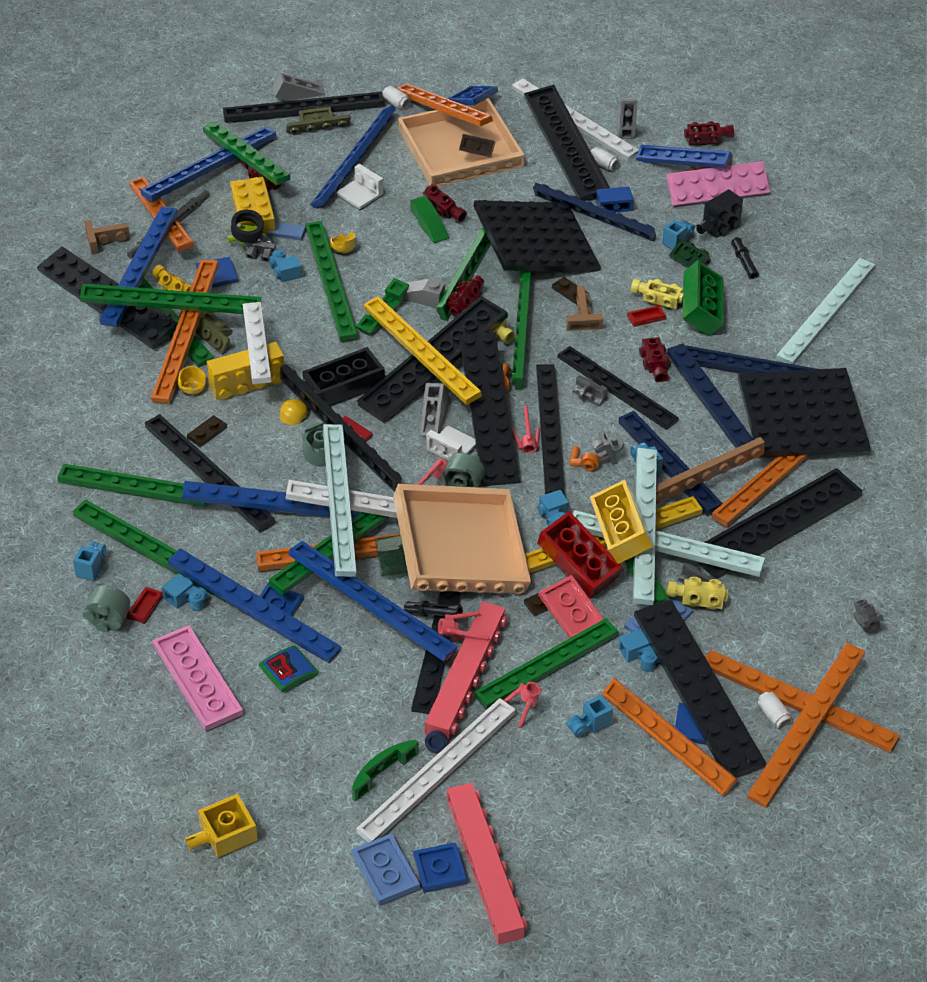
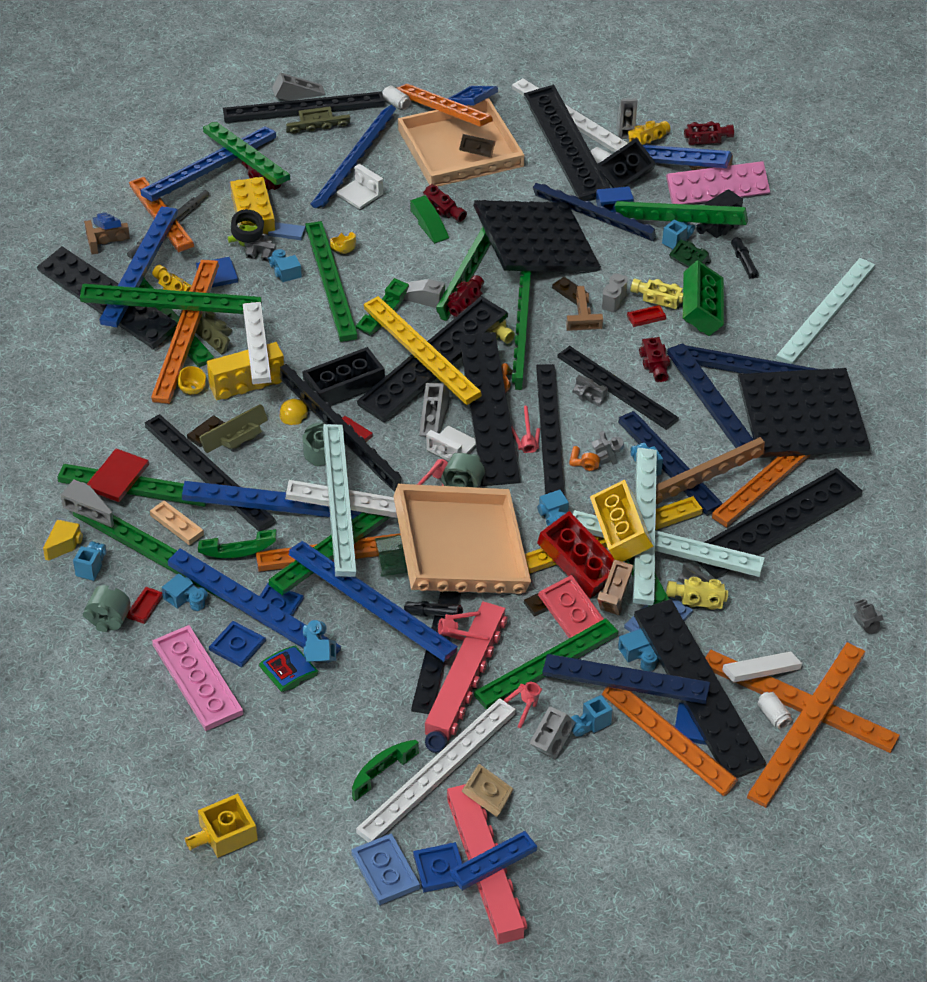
none -> yellow slope [43,520,83,560]
none -> light grey slope [60,479,114,527]
none -> red tile [87,448,149,502]
none -> blue plate [93,212,121,230]
none -> light nougat plate [150,501,204,546]
none -> green slope [198,529,277,558]
none -> olive bracket [199,404,268,453]
none -> blue tile [209,621,266,668]
none -> dark azure brick [303,620,337,663]
none -> blue tile [450,831,537,891]
none -> tan tile [461,764,514,817]
none -> light grey brick [529,706,576,760]
none -> dark blue plate [542,654,710,704]
none -> black slope [596,137,656,188]
none -> medium nougat bracket [597,560,634,616]
none -> light grey brick [602,273,628,312]
none -> green plate [615,201,748,225]
none -> yellow brick [628,121,671,145]
none -> white tile [722,651,802,683]

